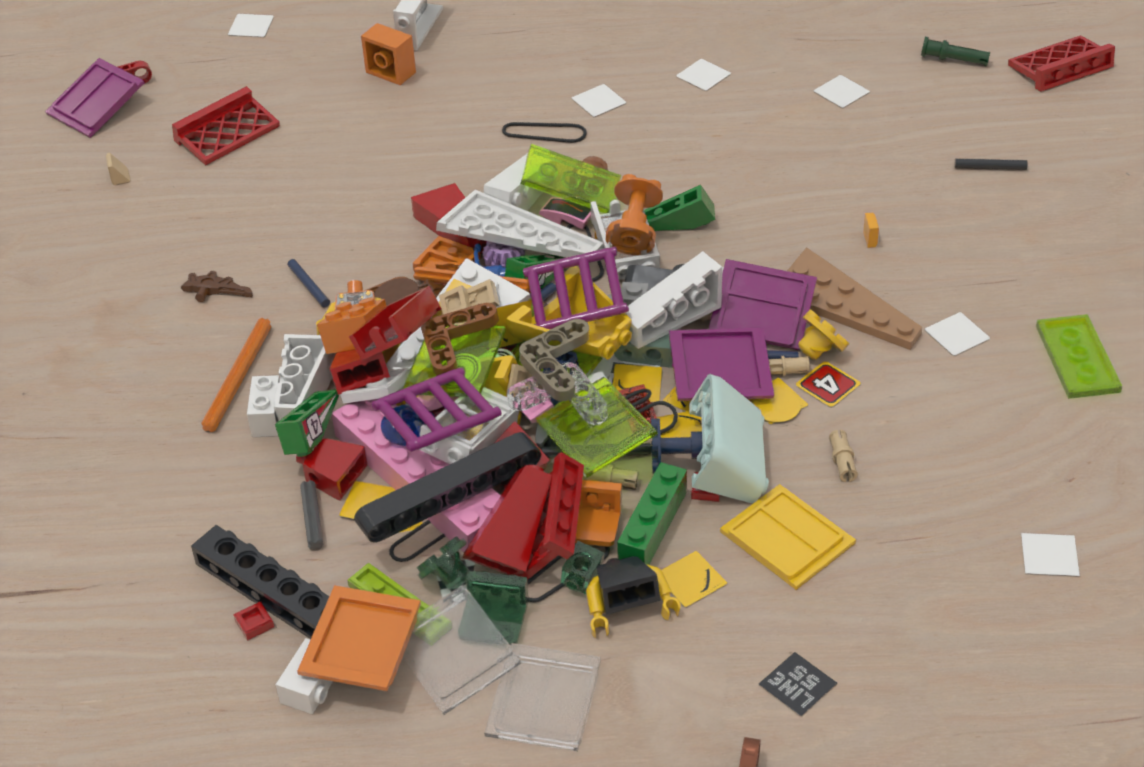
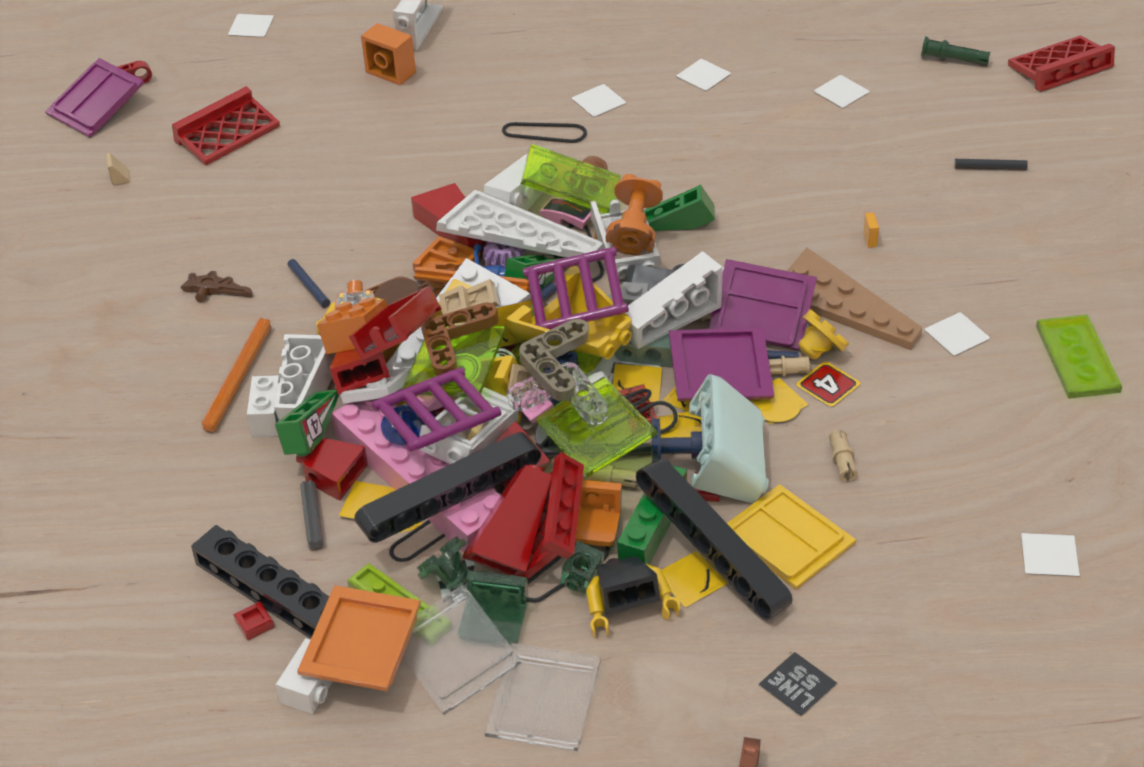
none -> black beam [635,458,793,620]

